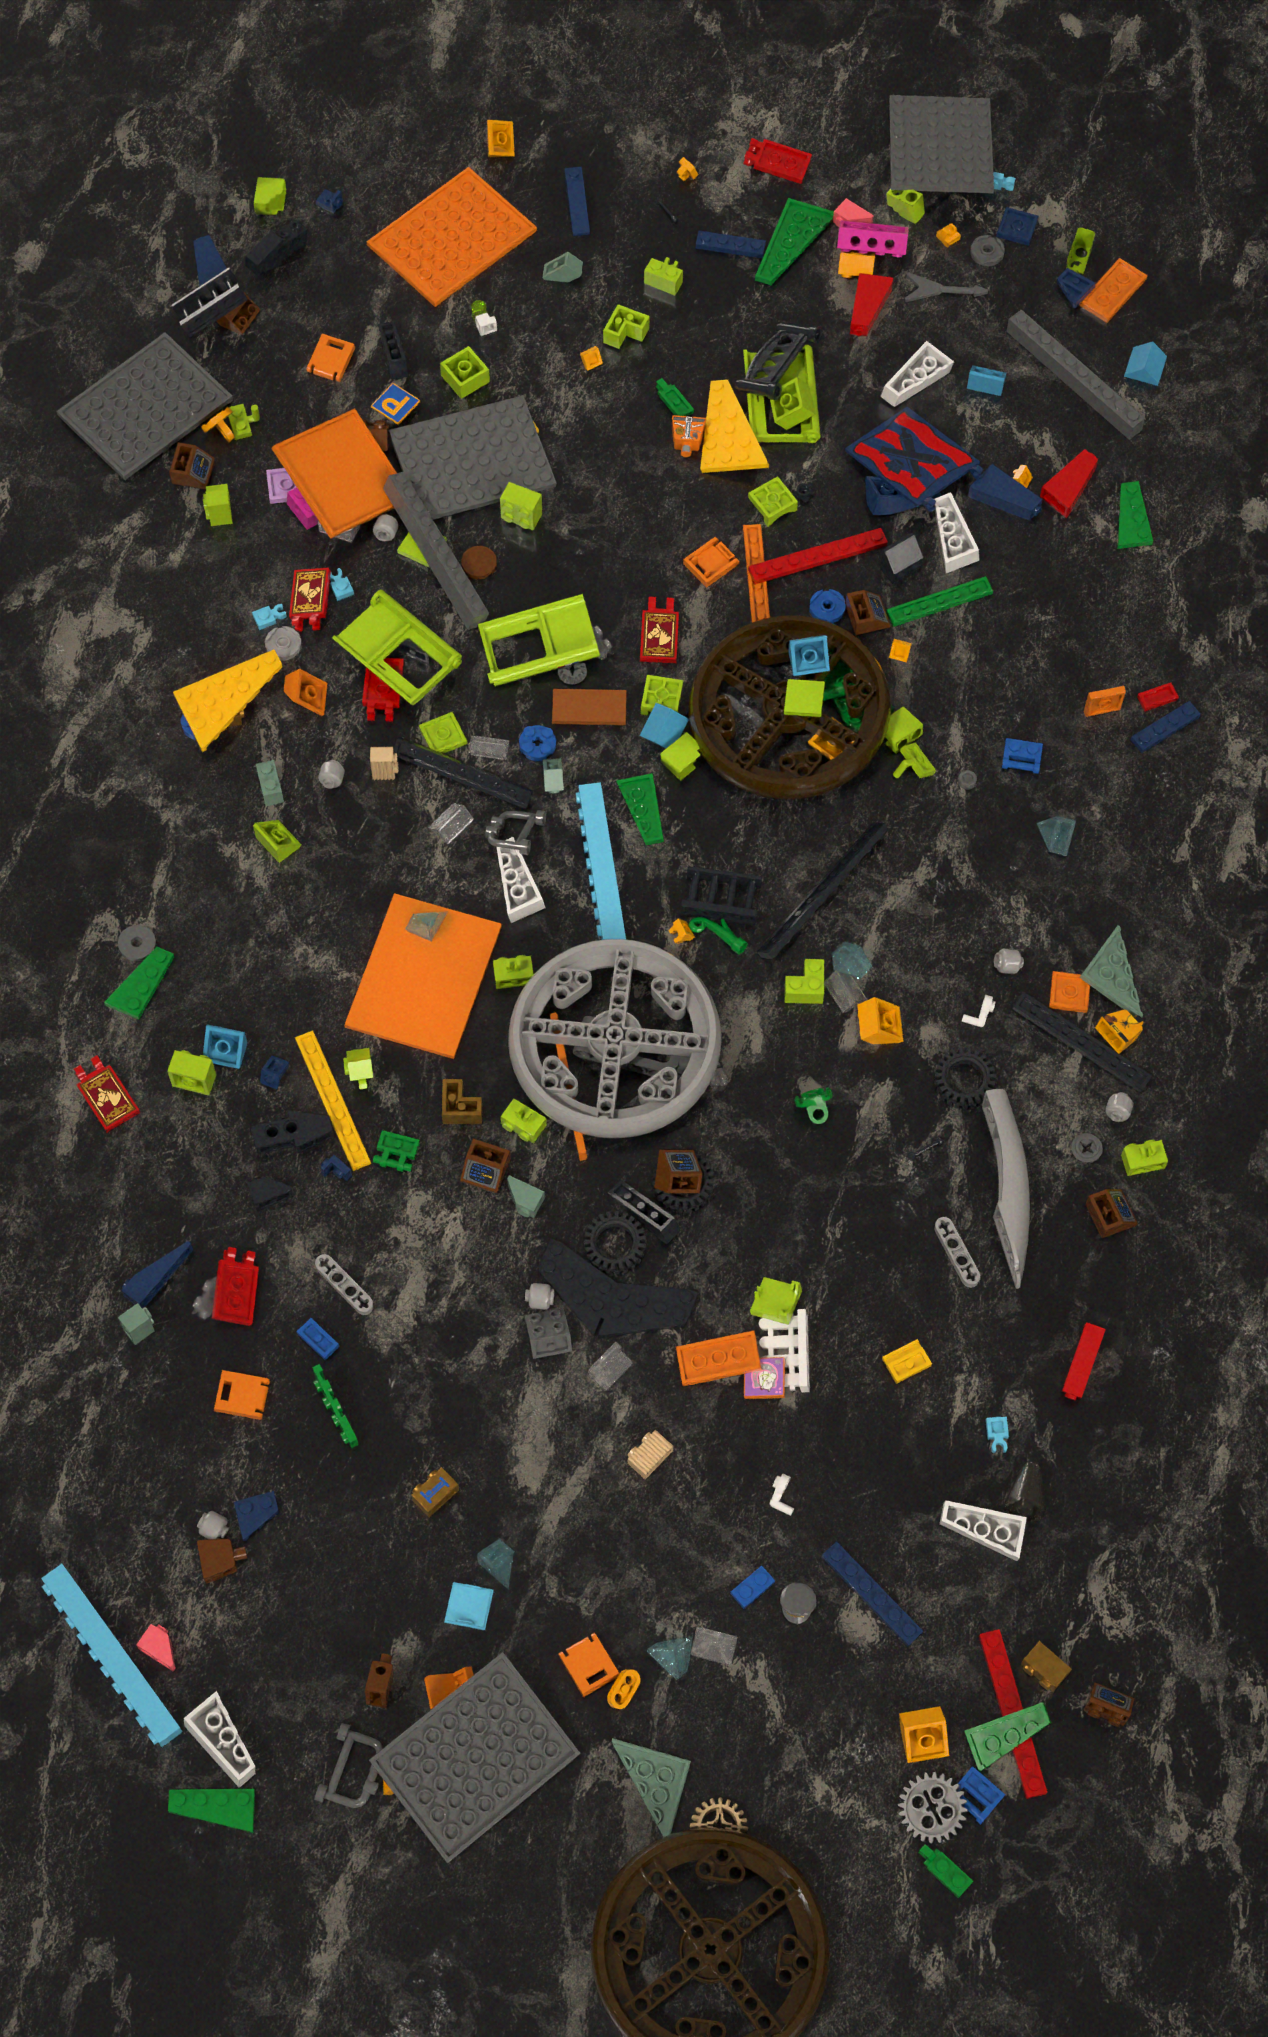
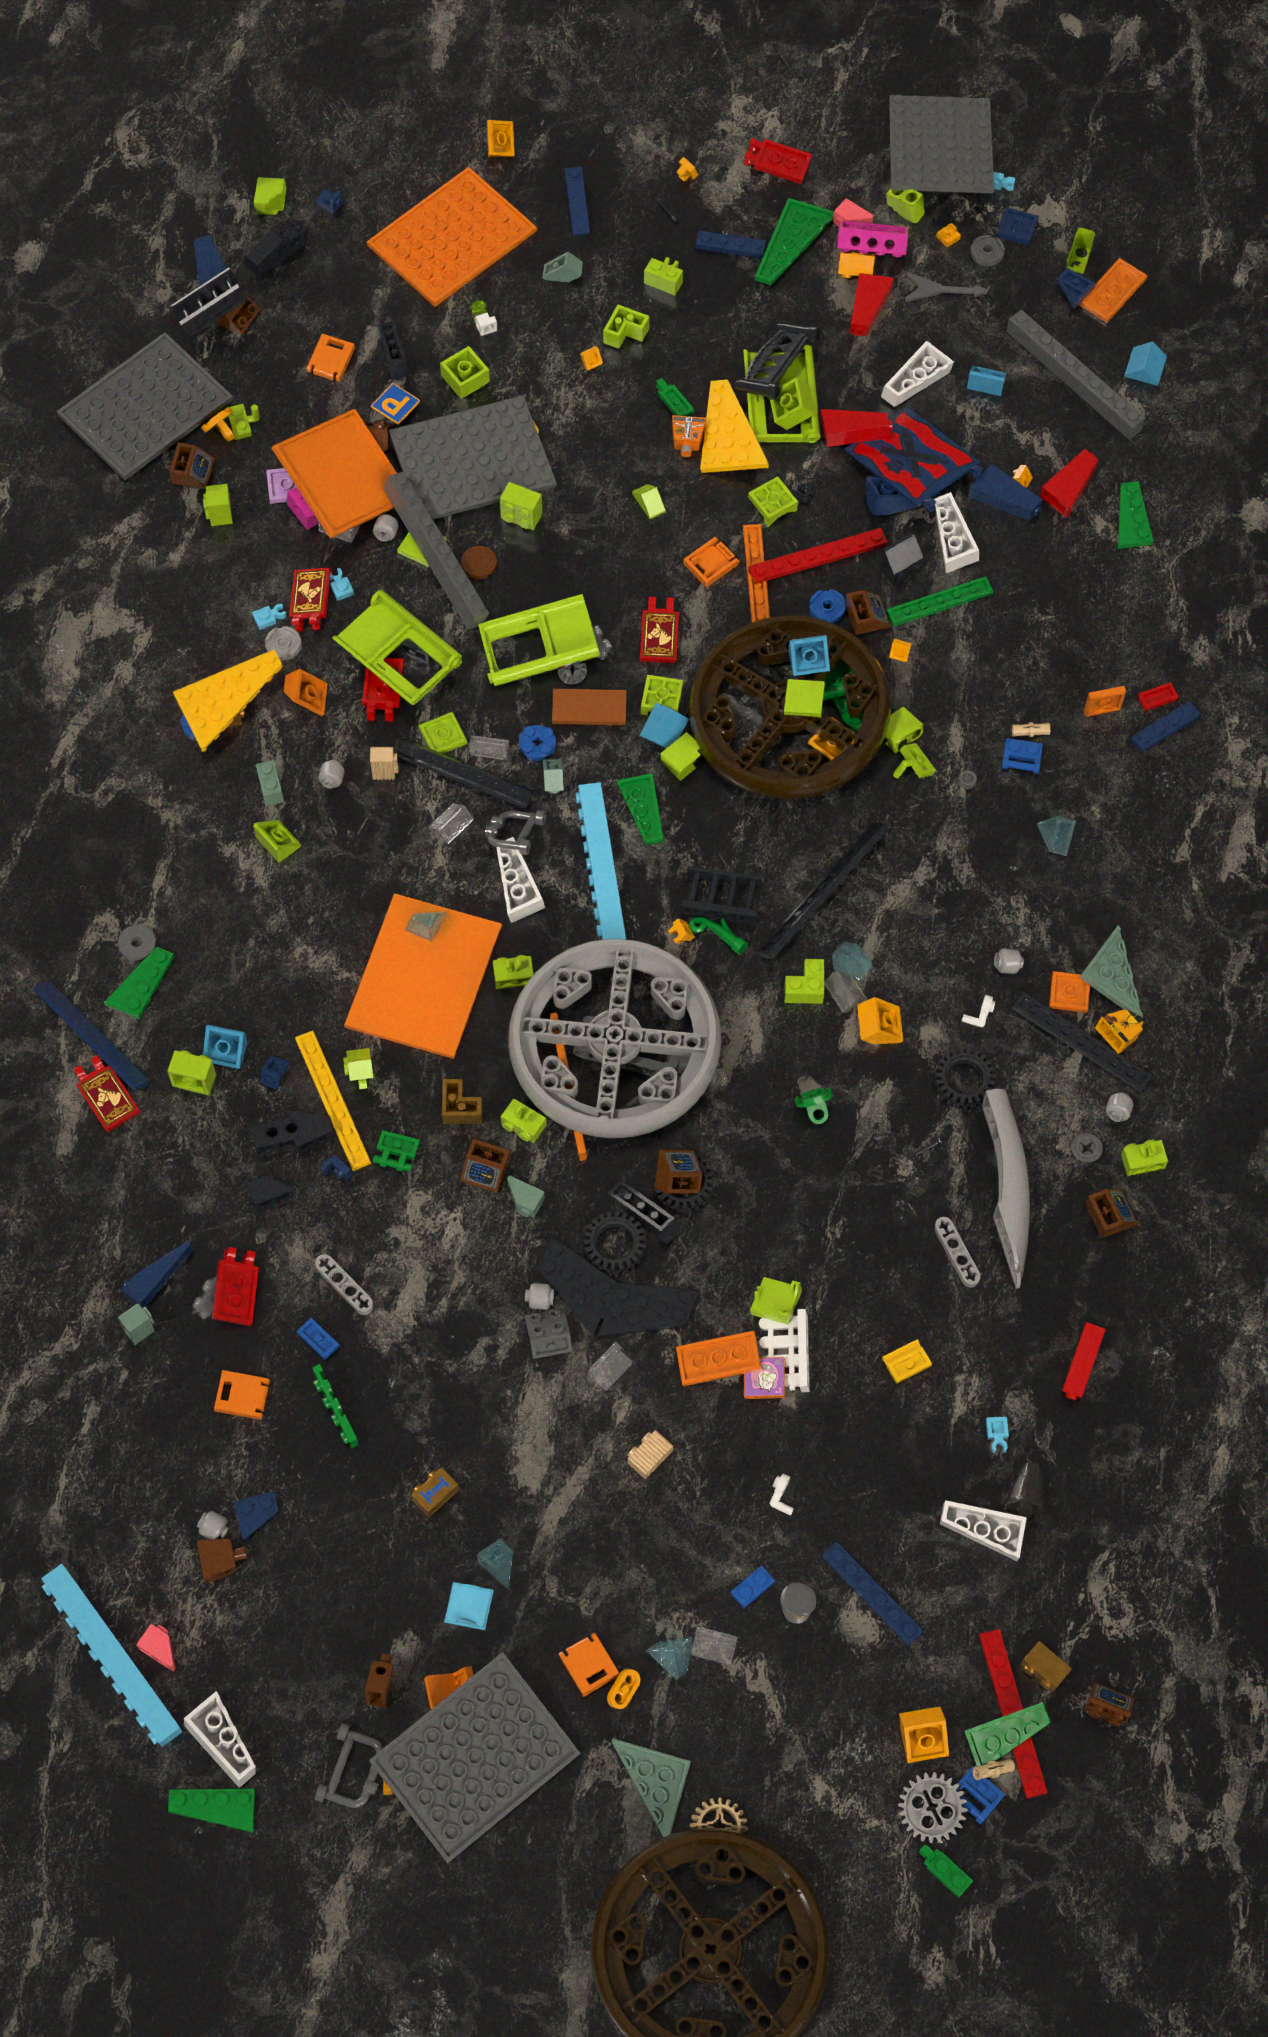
none -> dark blue tile [34,981,150,1091]
none -> lime slope [632,484,665,519]
none -> red slope [821,409,893,447]
none -> tan pin [972,1758,1015,1780]
none -> tan pin [1012,722,1050,737]

